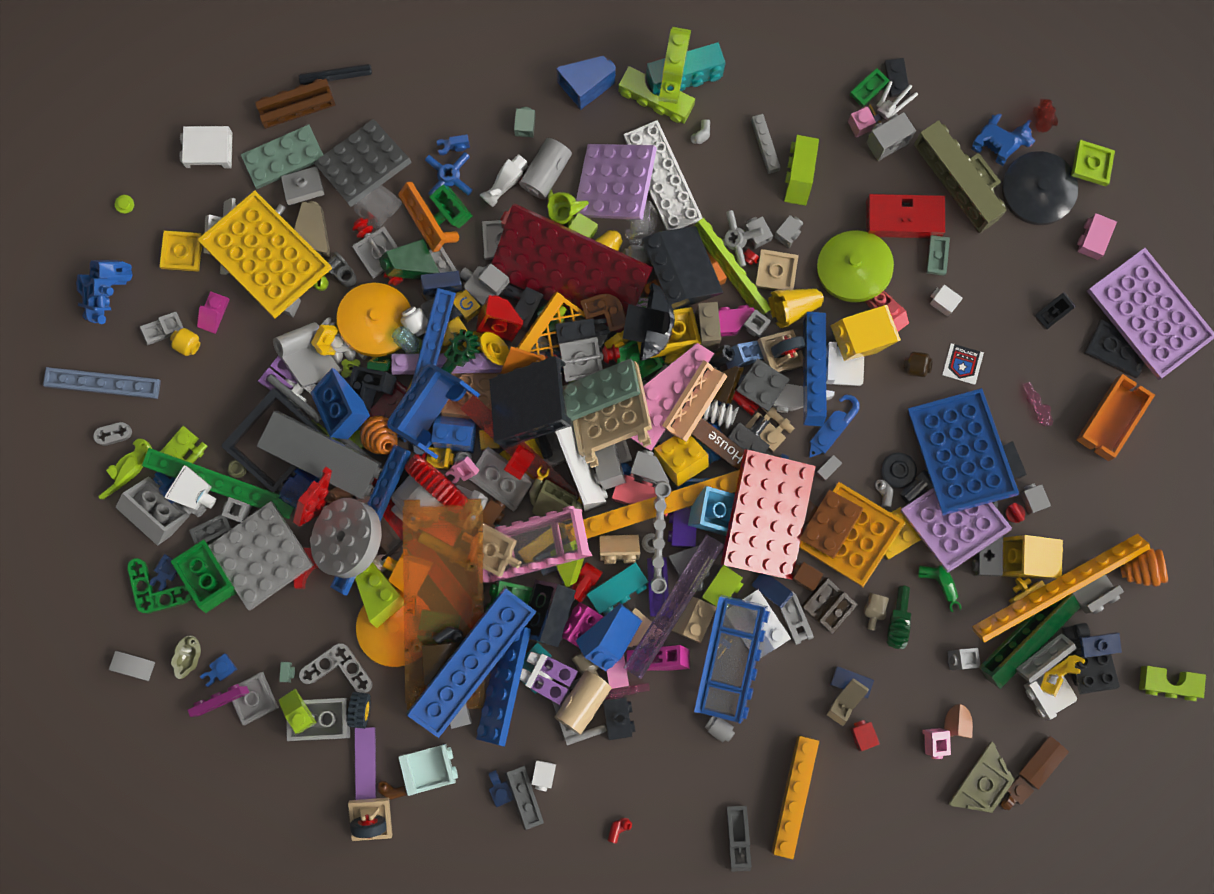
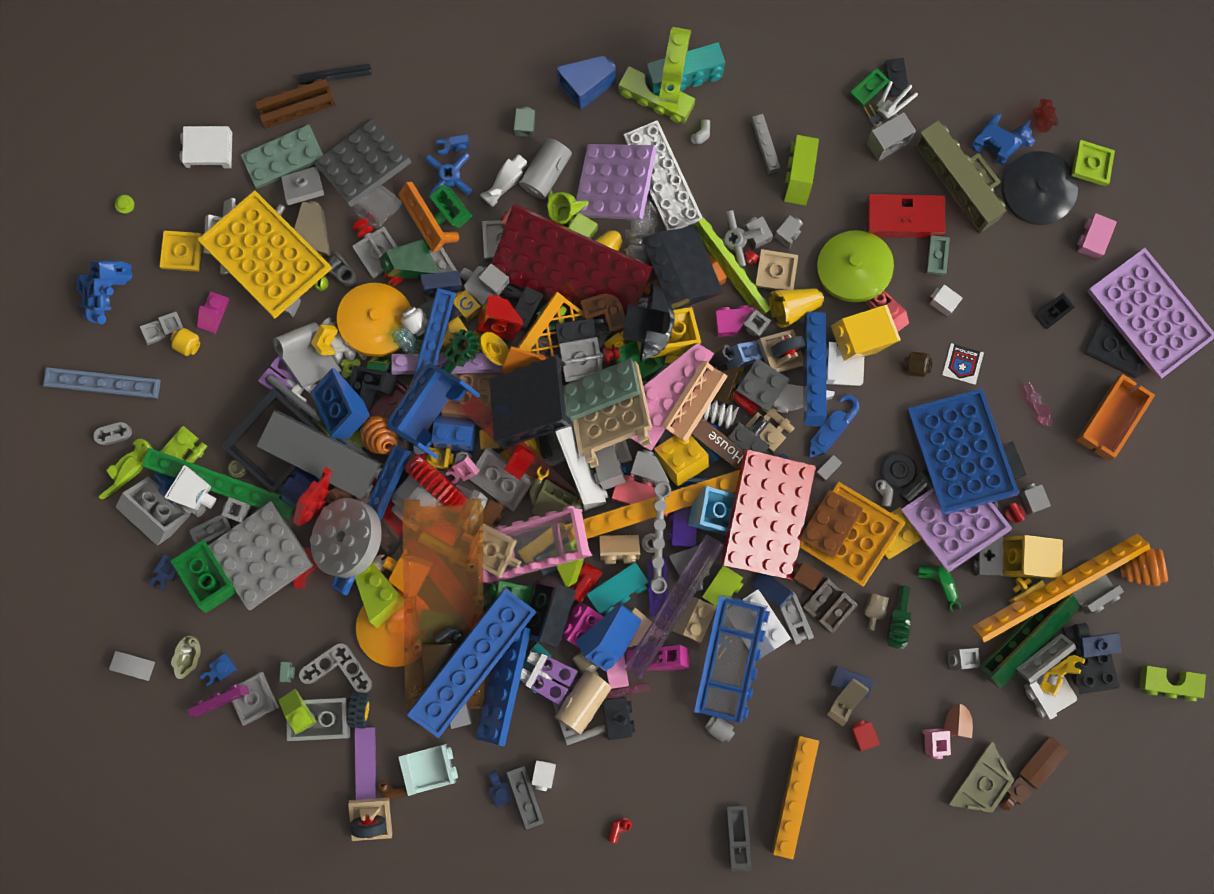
green beam [128,558,193,614] -> none
dark tan brick [696,302,721,350] -> none
bright pink brick [848,107,876,137] -> none

